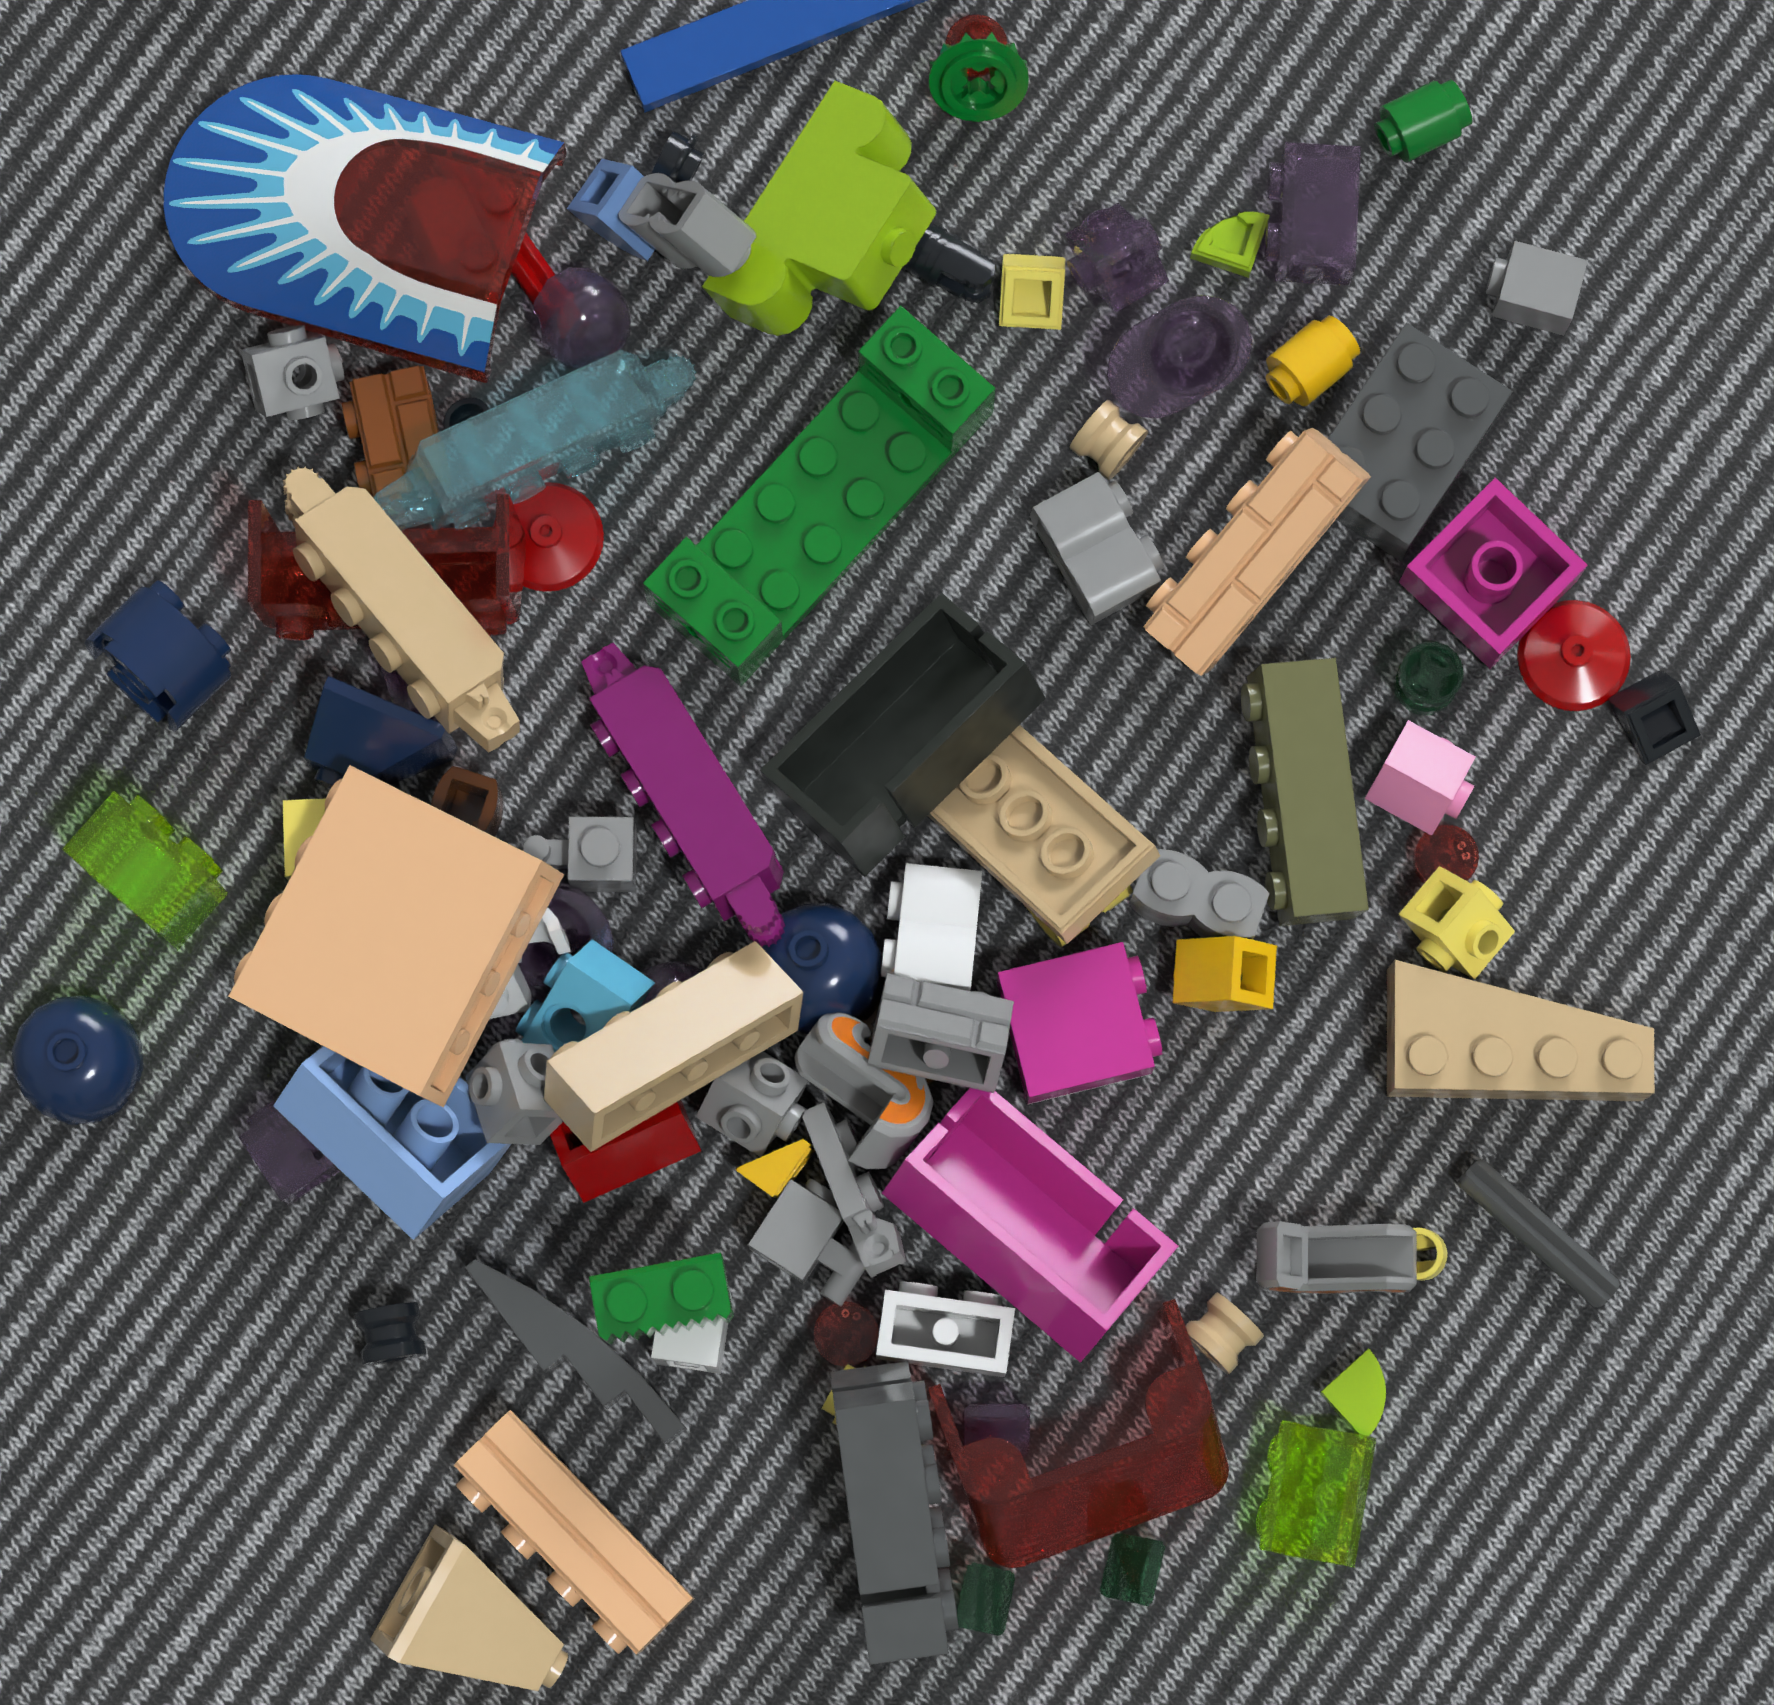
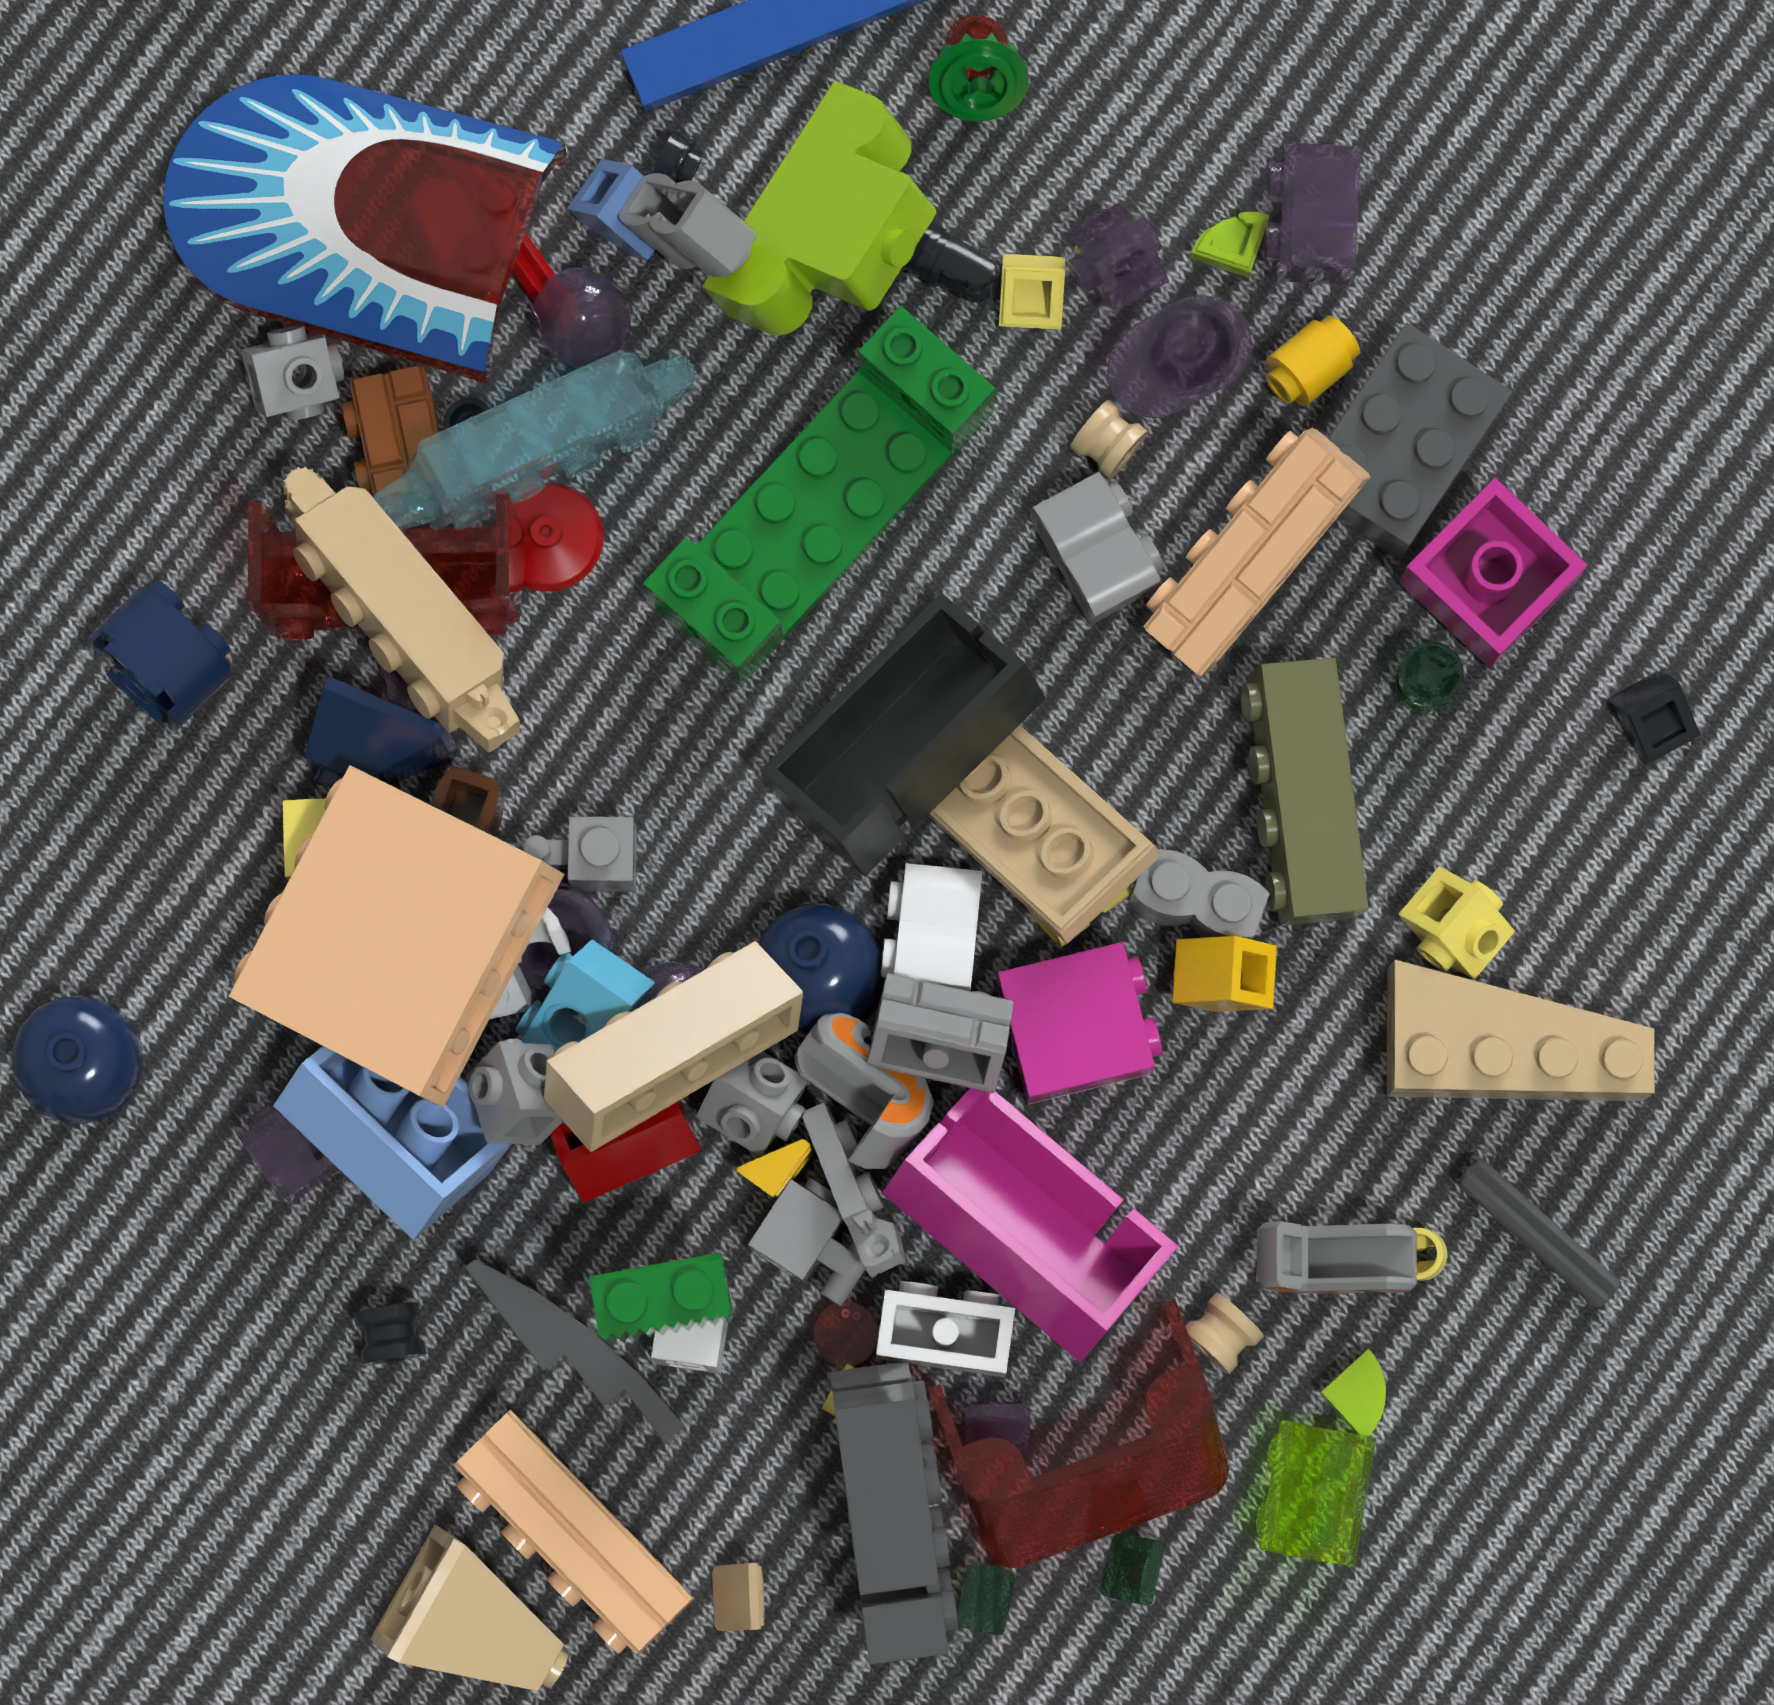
clear neon green brick [62,791,228,951] -> none
magenta hinge [581,643,786,947] -> none
bright pink brick [1365,720,1475,835] -> none
green brick [1374,79,1472,163] -> none
clear red tile [1413,825,1479,883] -> none
light grey brick [1486,241,1588,336] -> none
red piece [1517,600,1631,711] -> none
none -> tan slope [712,1563,765,1631]

